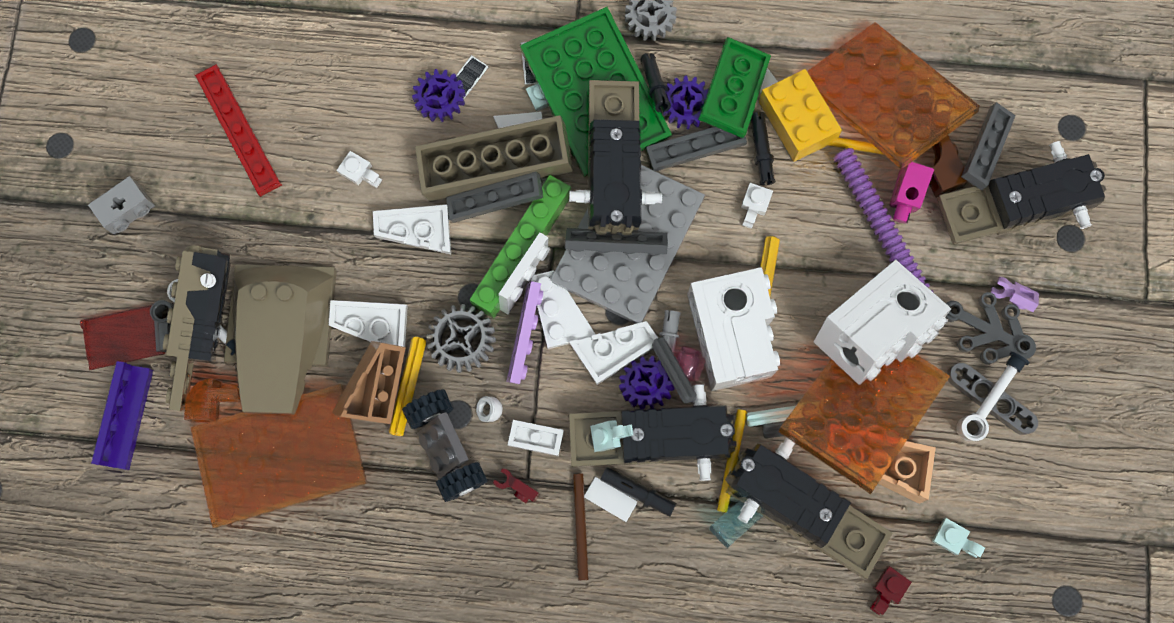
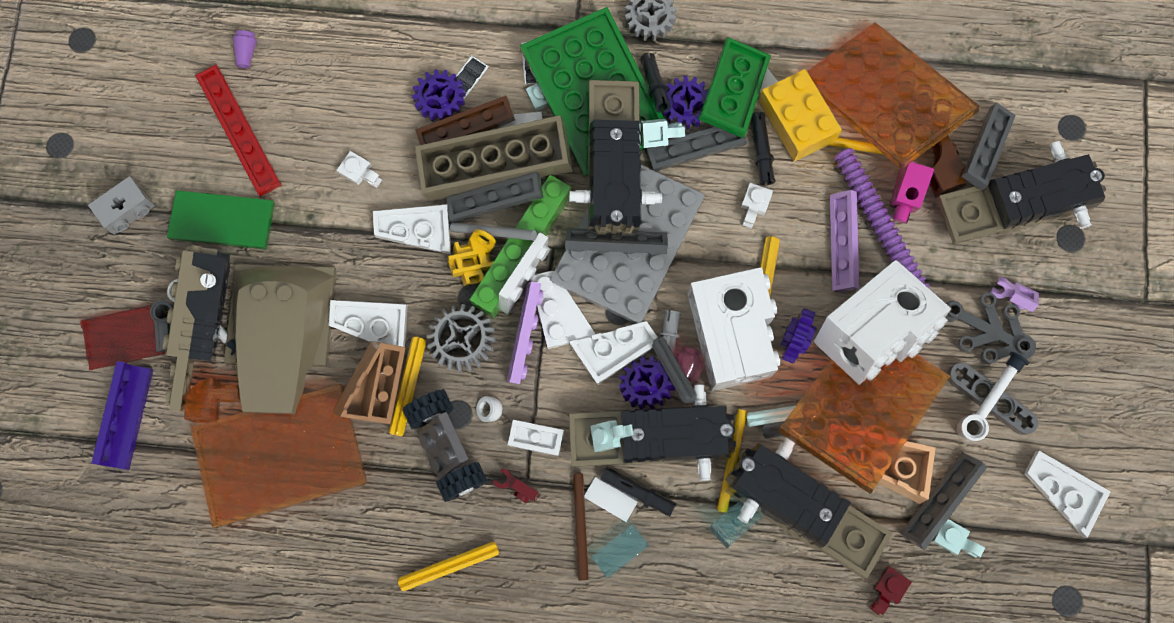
none -> green tile [167,190,275,250]
none -> medium lavender cone [232,30,257,68]
none -> yellow axle [398,542,499,591]
none -> reddish brown plate [415,95,515,145]
none -> yellow piece [448,229,496,286]
none -> light grey bar [450,222,537,241]
none -> clear light blue tile [592,525,649,578]
none -> light aqua plate [641,119,685,148]
none -> dark purple gear [780,308,817,364]
none -> lavender plate [830,190,860,293]
none -> dark grey plate [901,452,987,550]
none -> white wing [1024,451,1111,538]

